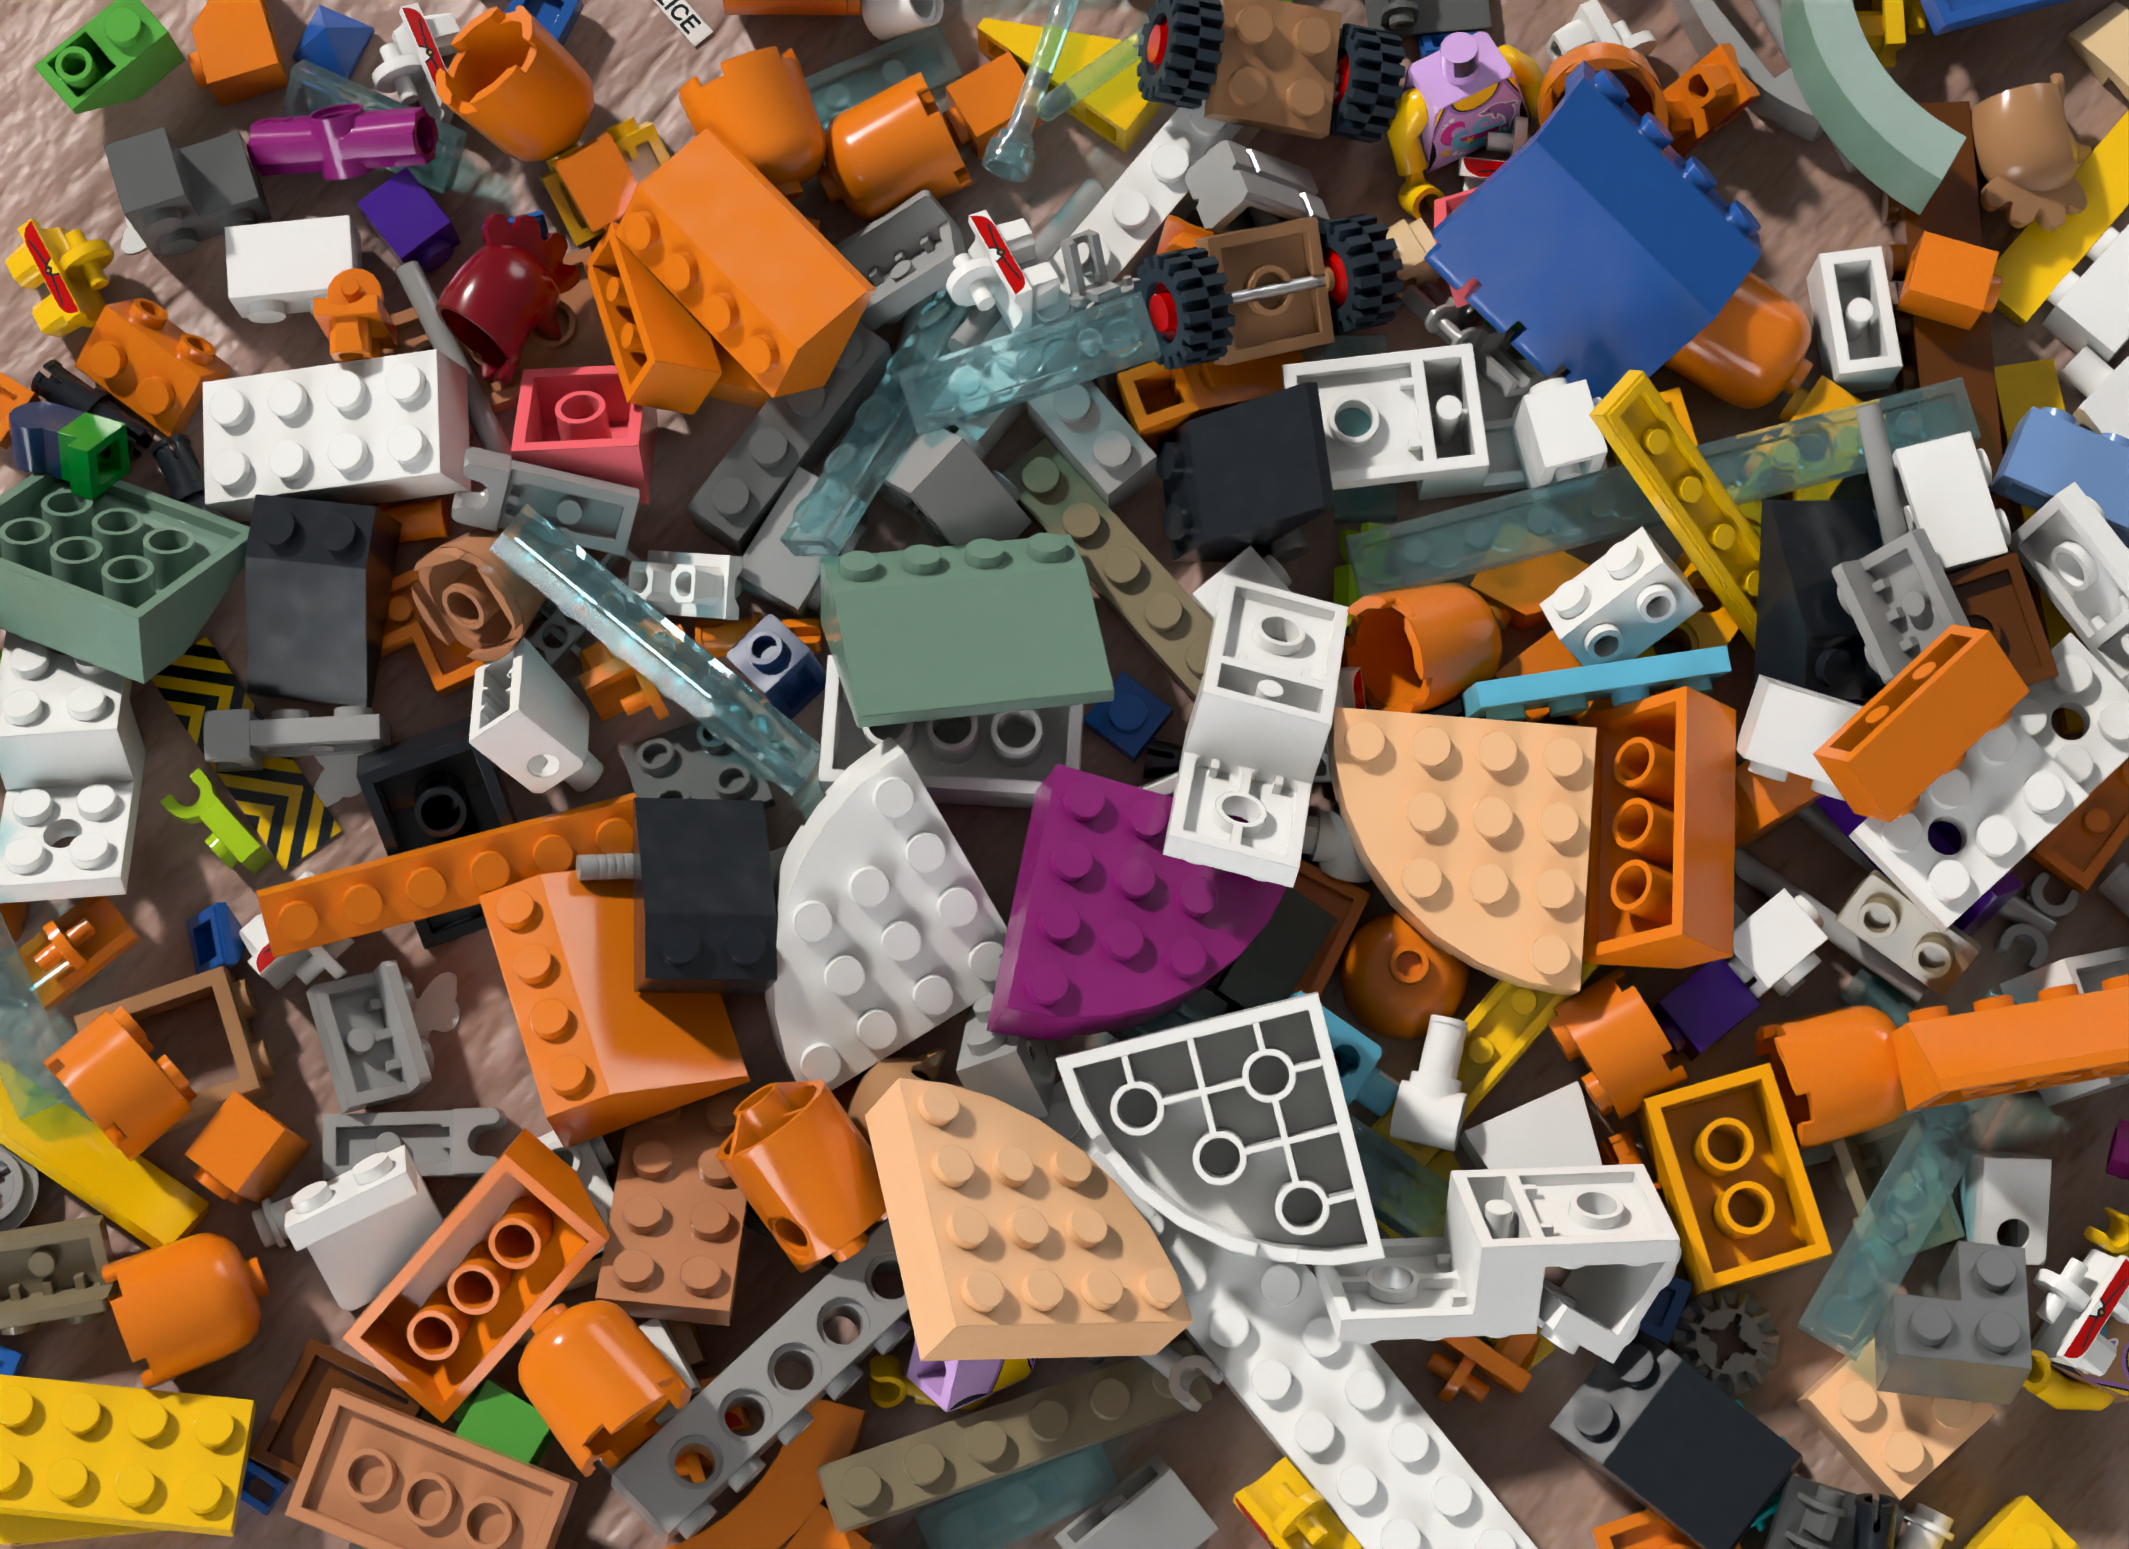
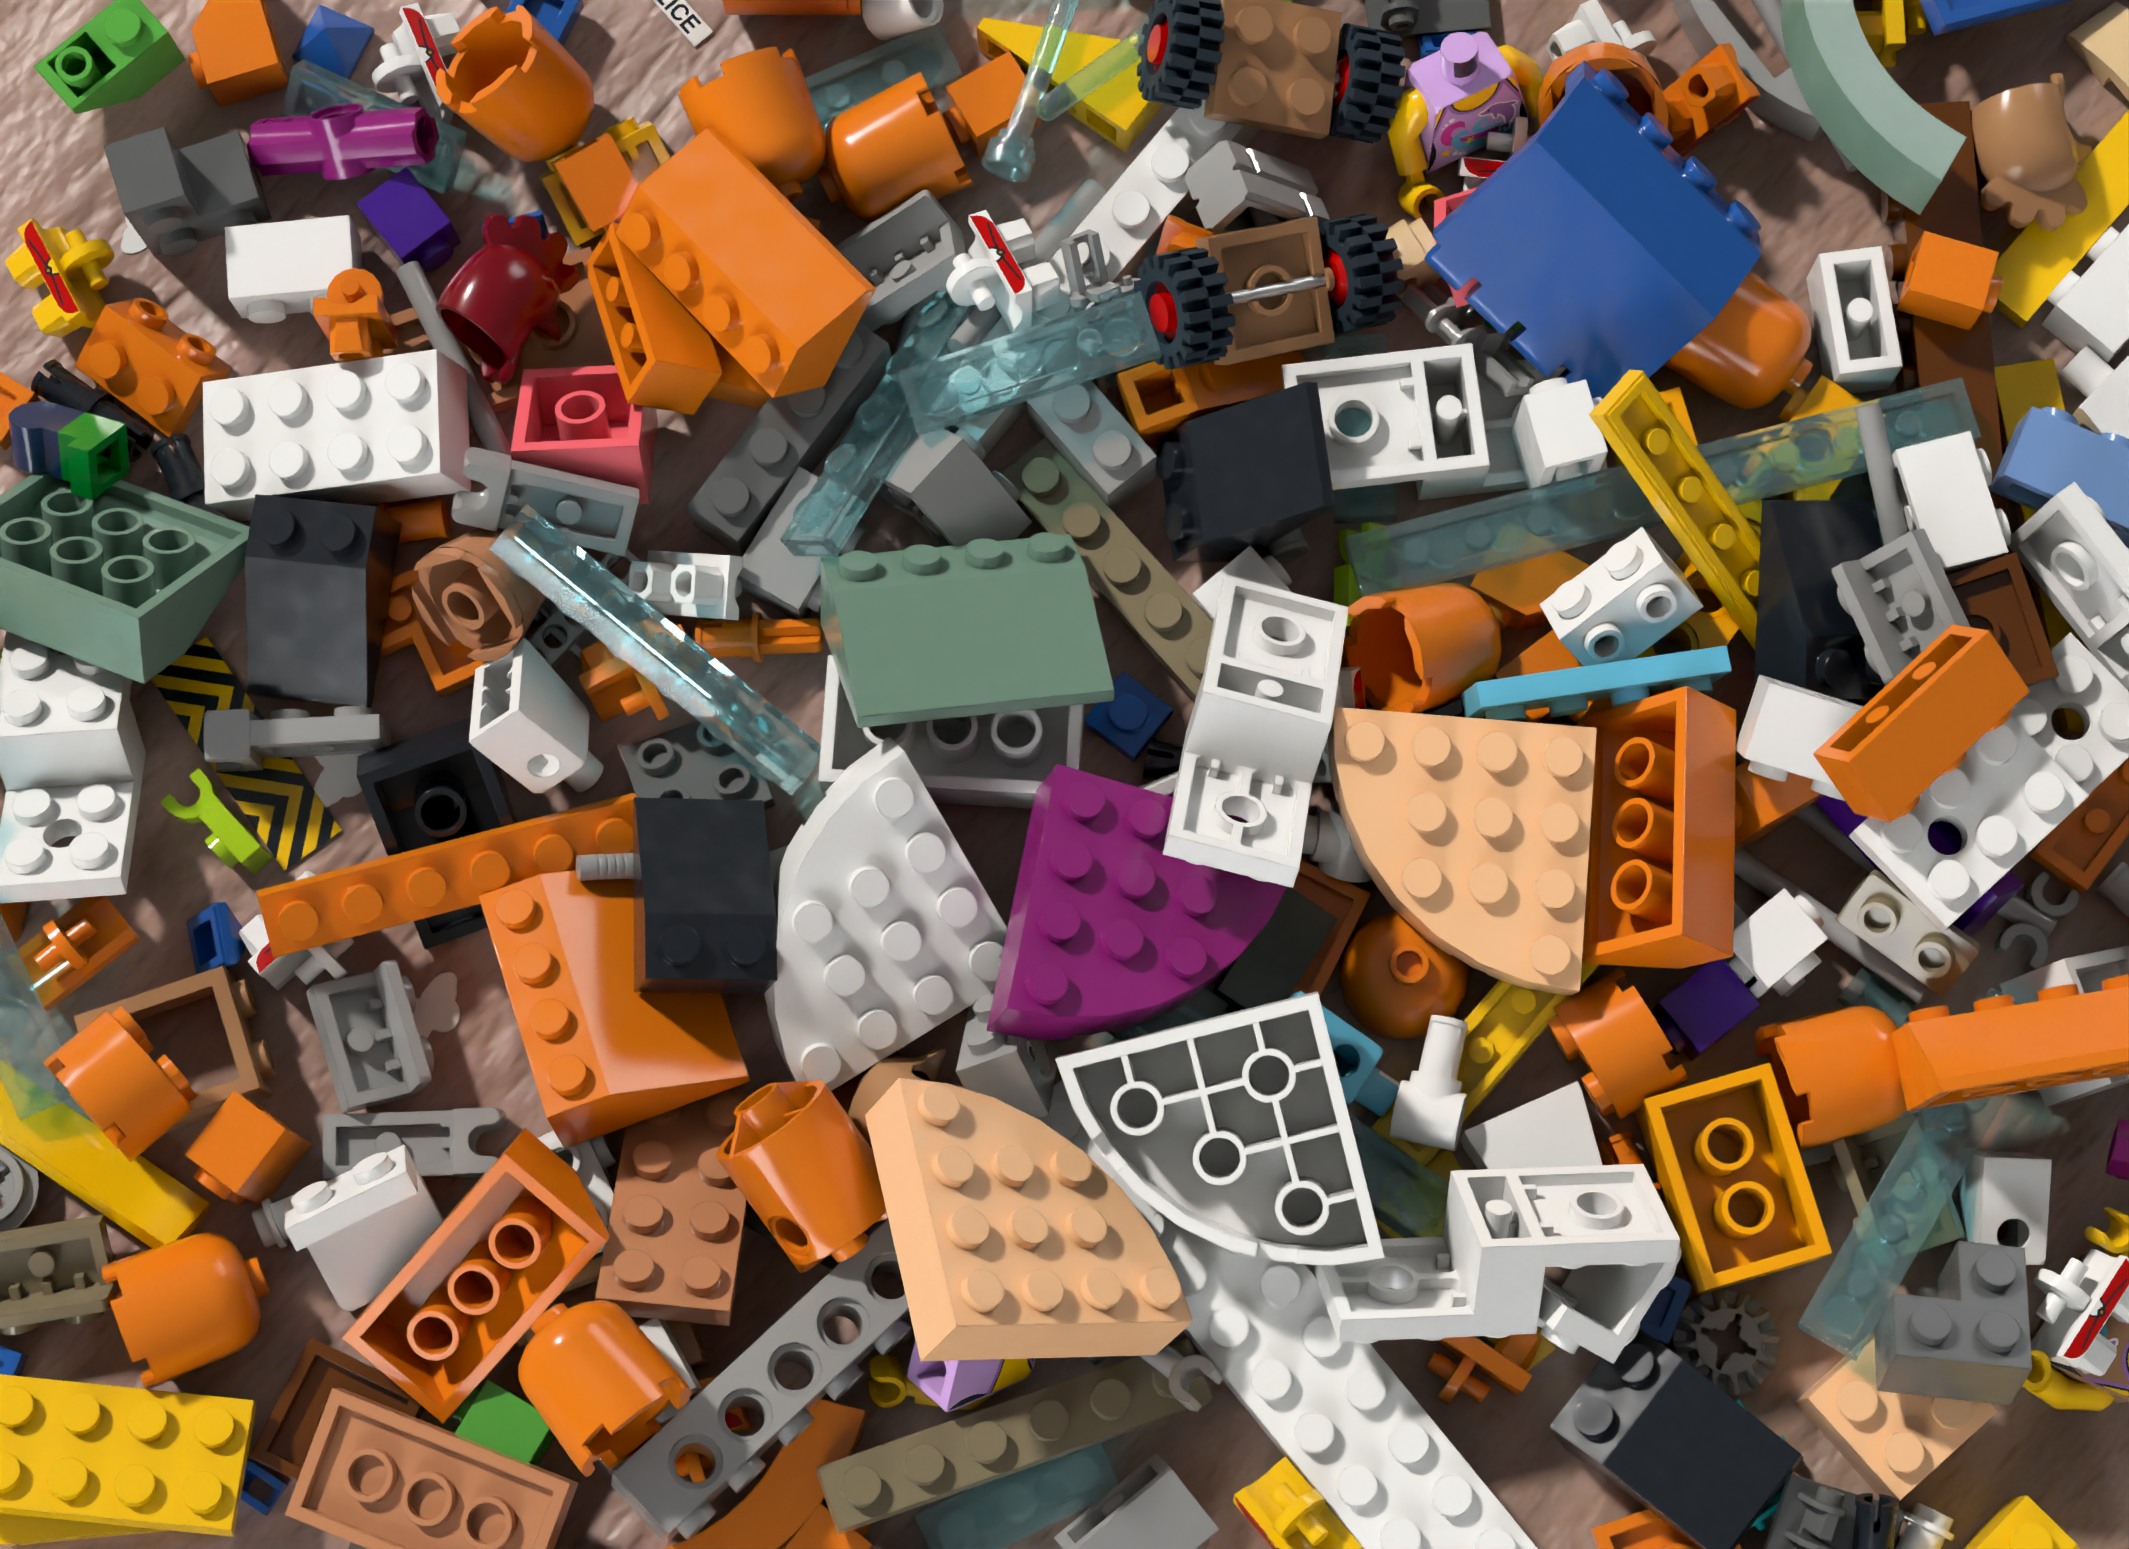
dark blue bracket [727,614,826,725] -> none

